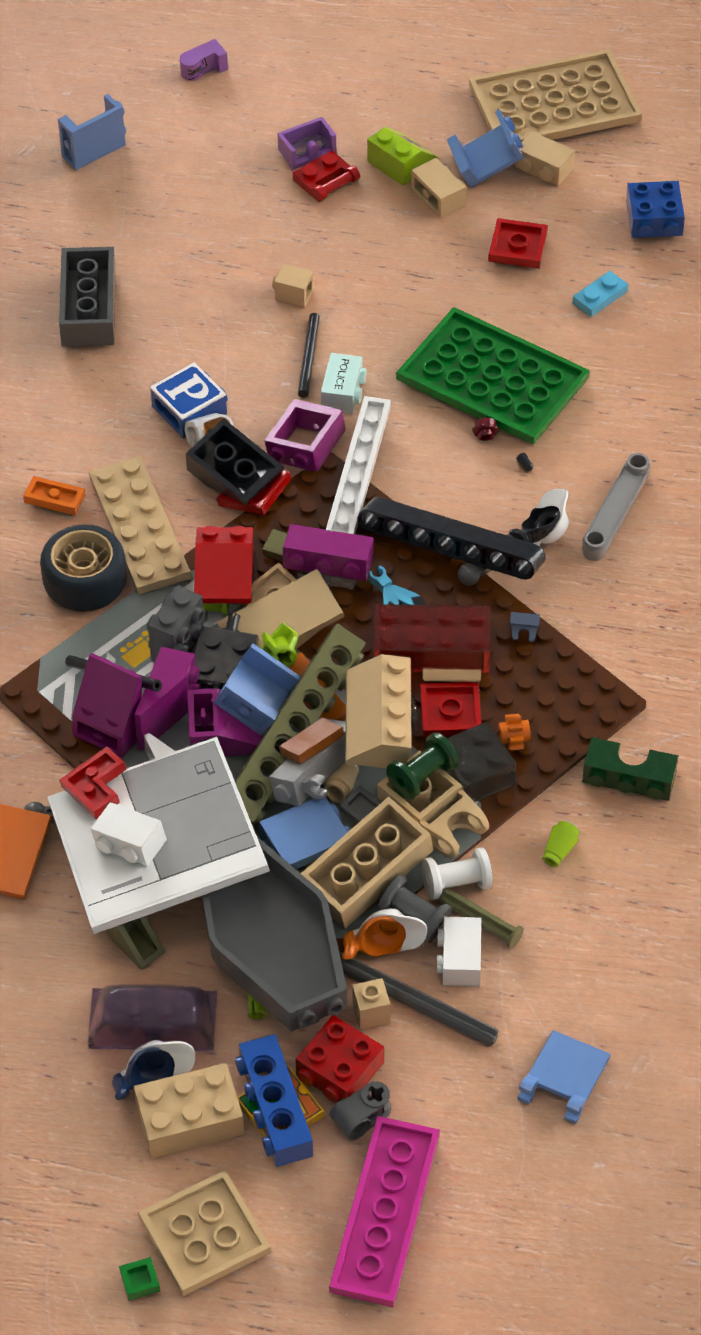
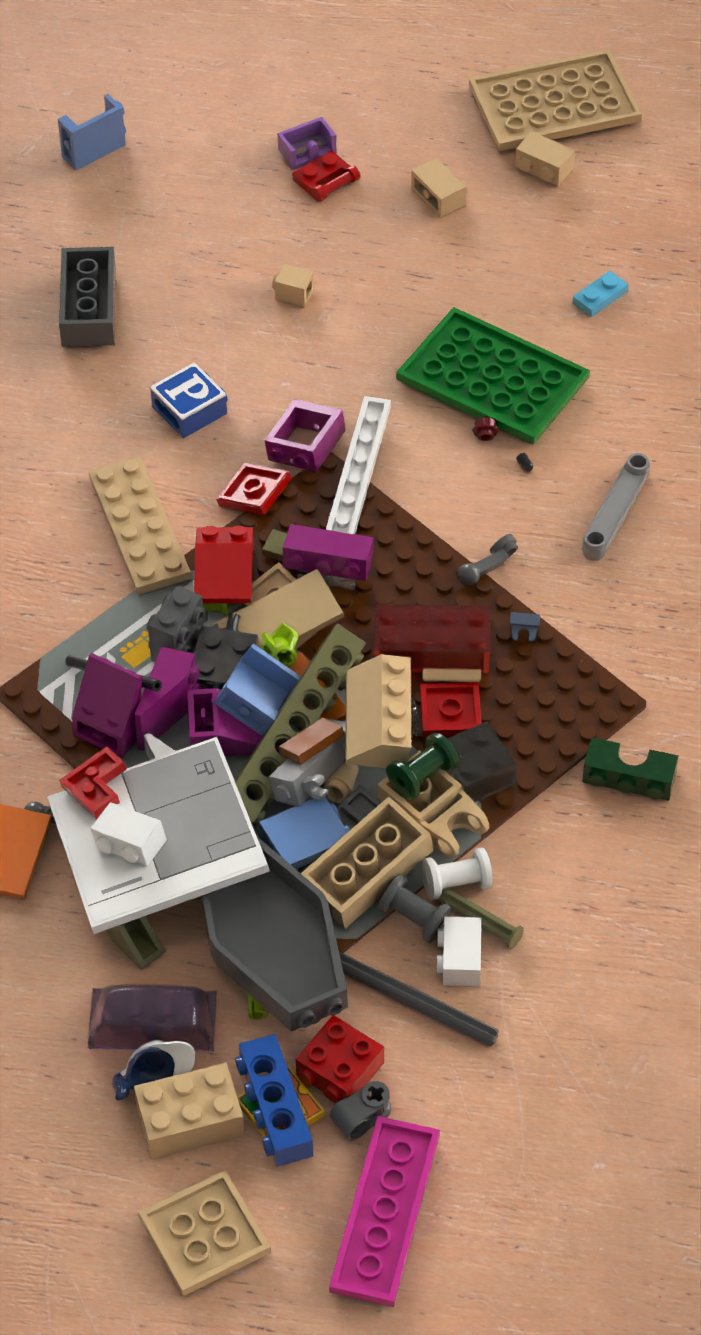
orange plate [23,476,86,516] -> none
black wheel [40,524,127,611] -> none
green plate [119,1257,160,1301] -> none
medium lavender leg [180,39,228,81] -> none
white rock [184,413,234,447] -> none
black slope [186,418,284,505] -> none
black bar [298,313,320,398] -> none
light aqua brick [321,353,367,414] -> none
orange hair [342,908,427,960] -> none
tan brick [352,978,390,1030] -> none
black beam [357,497,546,580] -> none
lime slope [367,127,438,186] -> none
medium azure piece [369,566,426,623] -> none
medium blue panel [447,109,524,188] -> none
red plate [488,218,548,269] -> none
orange gear [498,713,531,751] -> none
hair [509,489,569,546] -> none
medium blue flag [517,1030,611,1124] -> none
lime cone [542,821,580,867] -> none
blue brick [626,181,685,238] -> none

